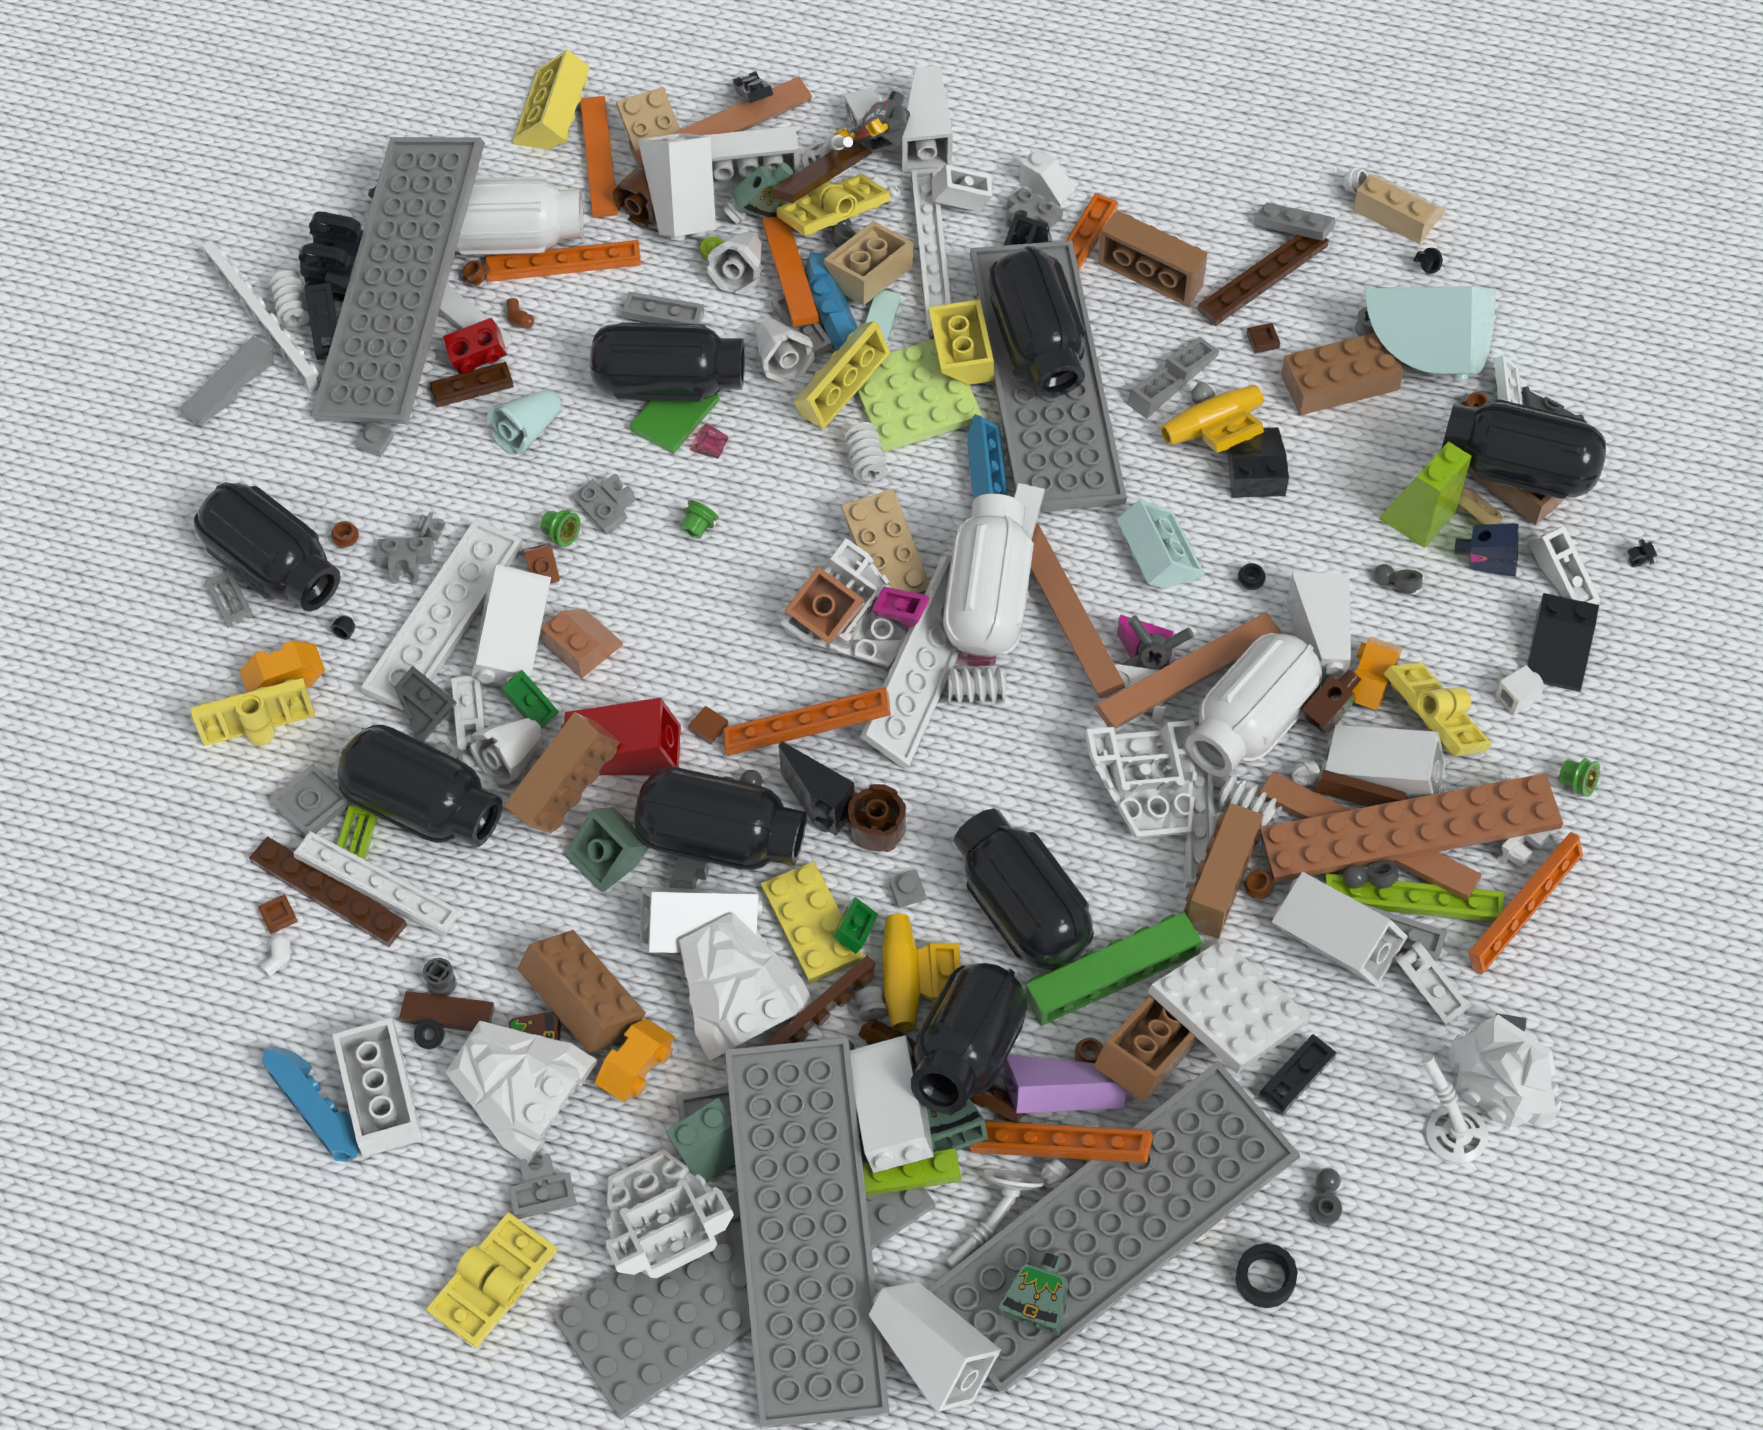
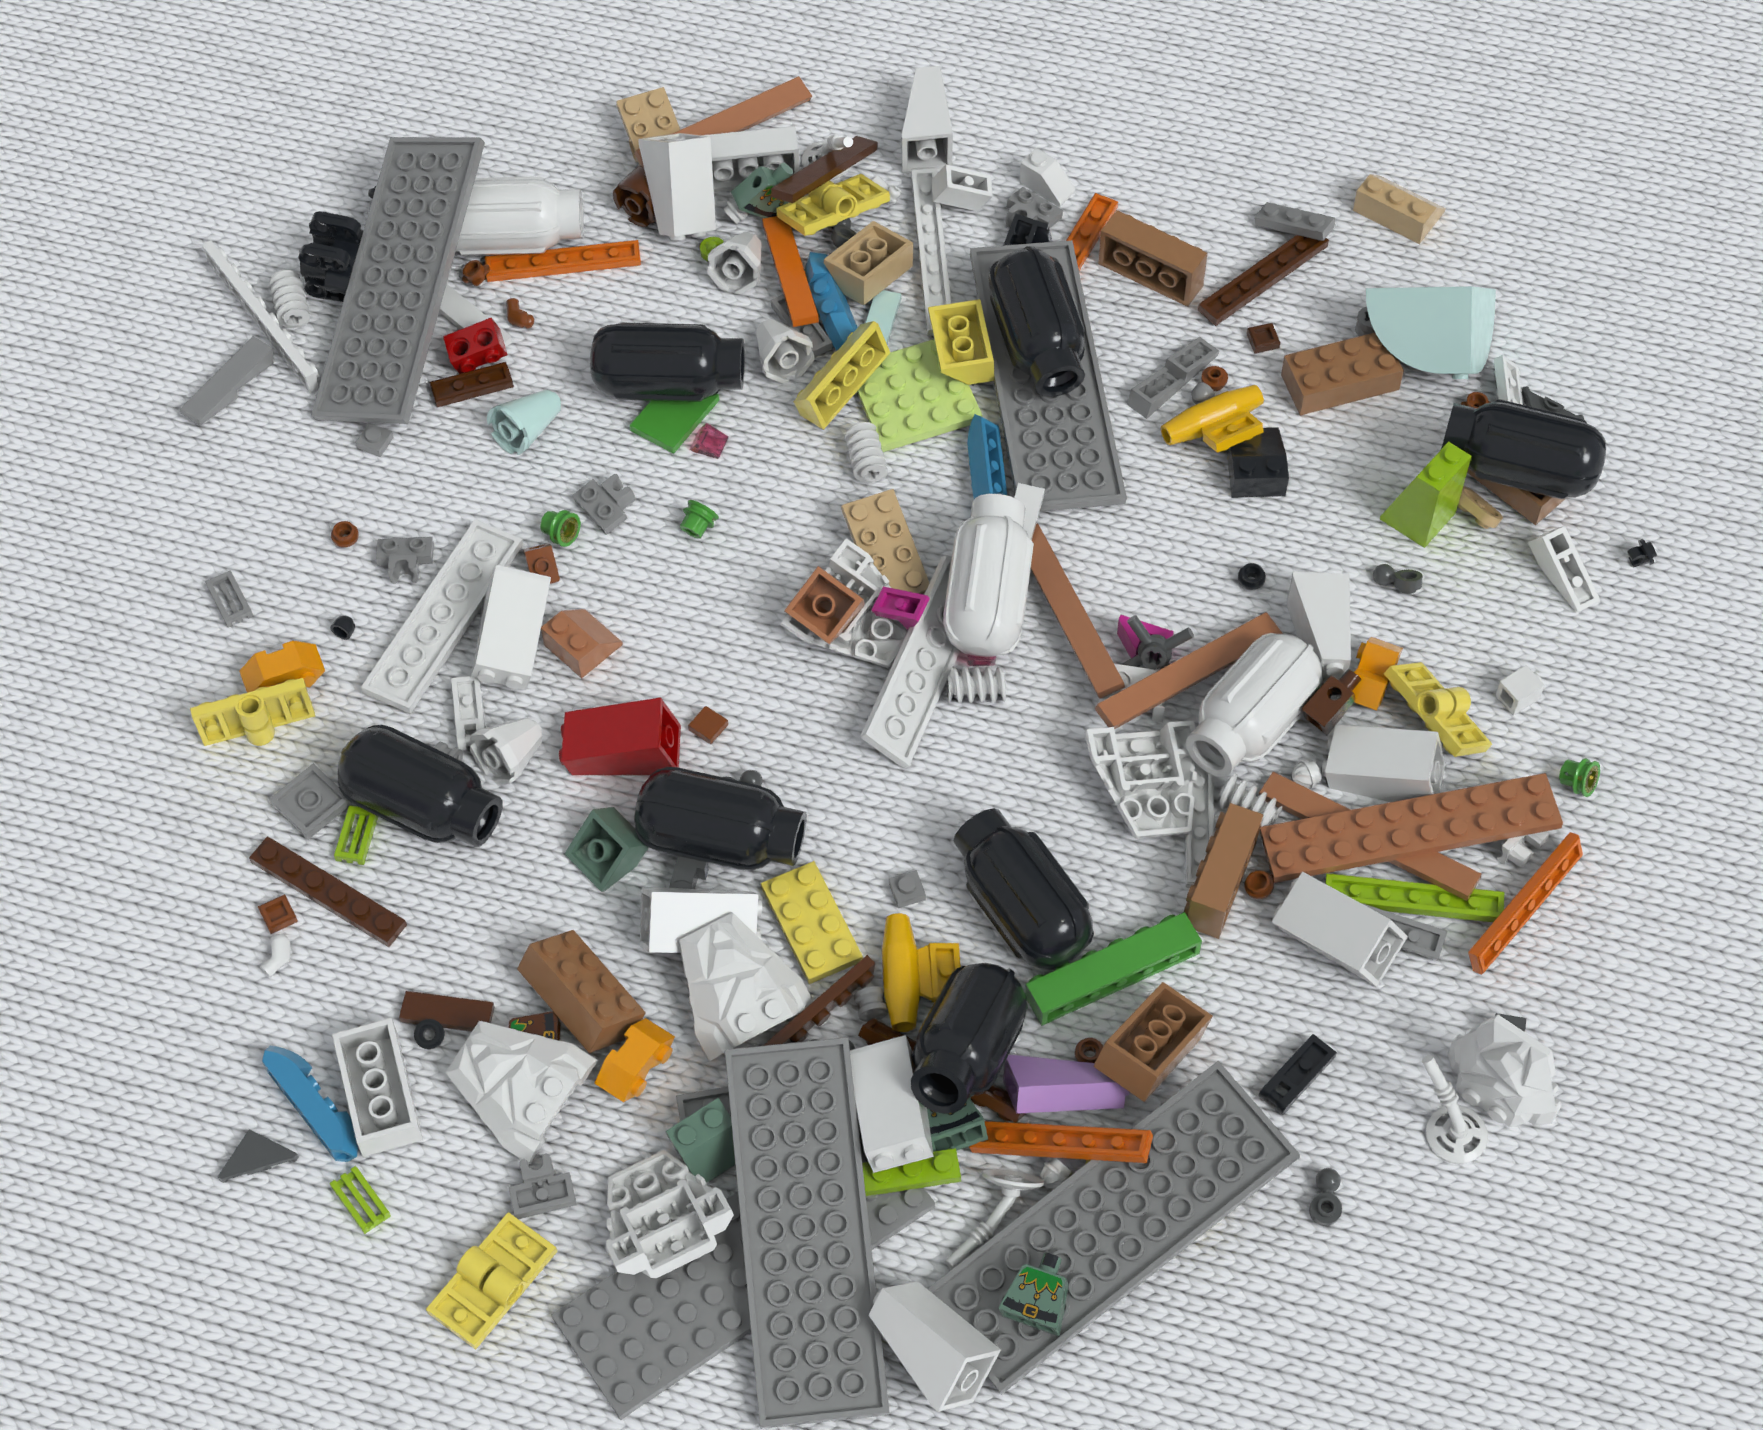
black piece [194,482,340,612] -> none
white tile [293,831,460,937] -> none
black plate [304,283,338,360] -> none
dark grey wing [394,666,457,743] -> none
light grey plate [416,512,446,541] -> none
dark grey wheel [423,958,457,996] -> none
green plate [499,670,559,729] -> none
medium nougat brick [504,712,620,834] -> none
light yellow slope [512,49,590,150] -> none
orange tile [580,96,618,218] -> none
light grey plate [622,291,705,324] -> none
orange tile [723,687,891,756] -> none
black plate [732,71,773,103] -> none
black slope [778,741,855,836] -> none
green plate [832,897,878,954] -> none
dark grey torso [834,91,910,153] -> none
white slope [844,88,883,129] -> none
reddish brown brick [848,784,906,852] -> none
light aqua slope [1117,499,1205,589] -> none
white plate [1148,938,1311,1074] -> none
black tyre [1235,1243,1298,1308] -> none
reddish brown tile [1313,770,1406,807] -> none
white plate [1343,168,1368,194] -> none
dark grey plate [1343,860,1399,889] -> none
white plate [1395,940,1471,1026] -> none
black plate [1413,247,1443,274] -> none
dark blue torso [1455,523,1519,577] -> none
black slope [1527,593,1599,692] -> none
none -> dark grey tile [218,1129,299,1183]
none -> lime tile [329,1166,391,1234]
none -> dark orange plate [1201,366,1228,391]

